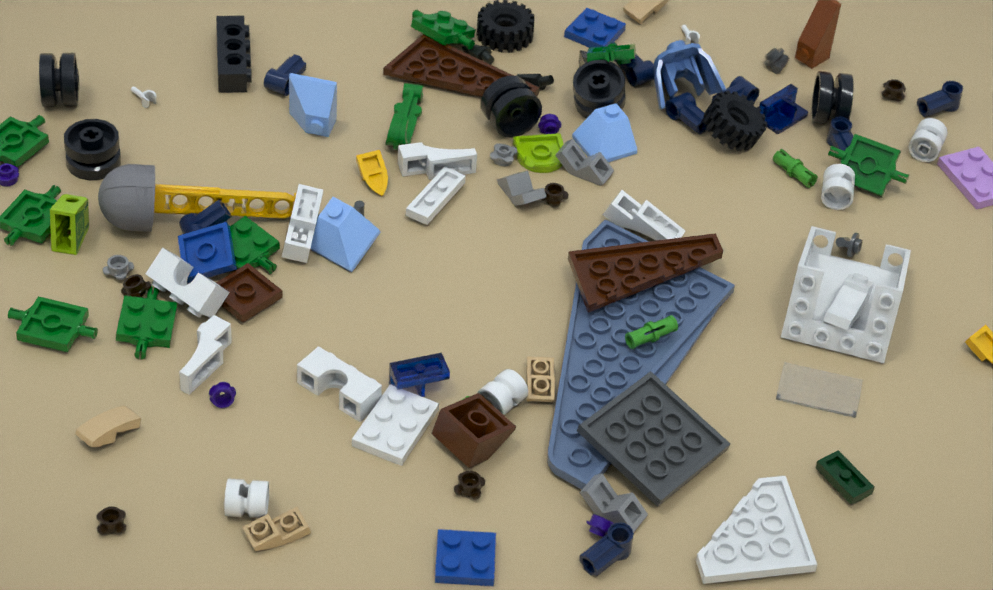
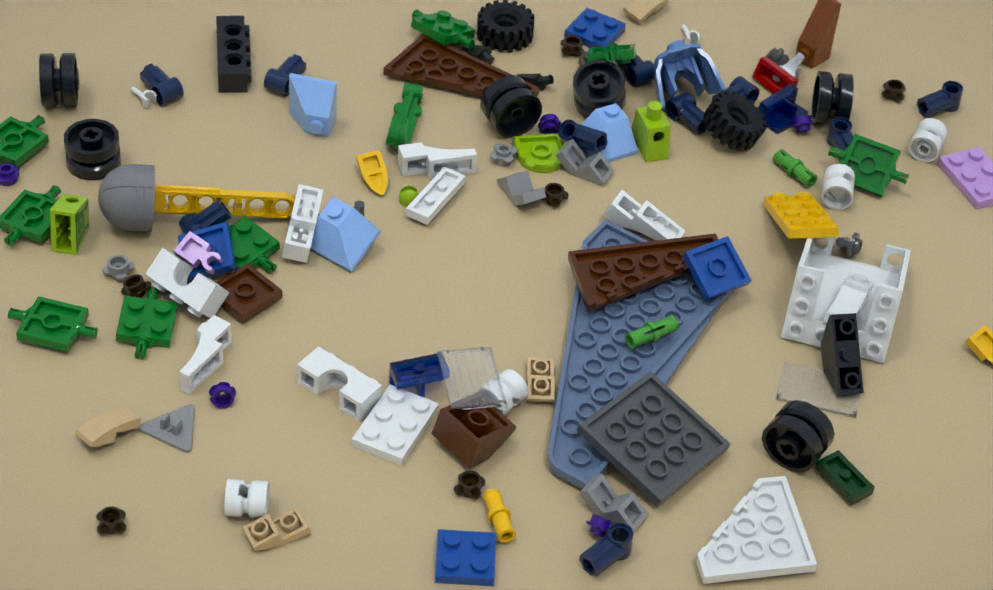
none -> light grey piece [138,404,195,453]
none -> dark blue piece [140,63,184,105]
none -> lavender plate [174,231,223,274]
none -> lime hinge [399,185,419,207]
none -> clear piece [437,347,508,410]
none -> yellow pin [483,489,516,543]
none -> dark blue piece [558,119,608,153]
none -> dark brown plate [561,35,584,56]
none -> lime torso [631,101,670,162]
none -> blue plate [682,236,752,301]
none -> red piece [752,52,805,101]
none -> black wheel [762,400,835,473]
none -> yellow plate [763,192,839,239]
none -> dark purple plate [791,115,814,132]
none -> black slope [821,313,864,395]

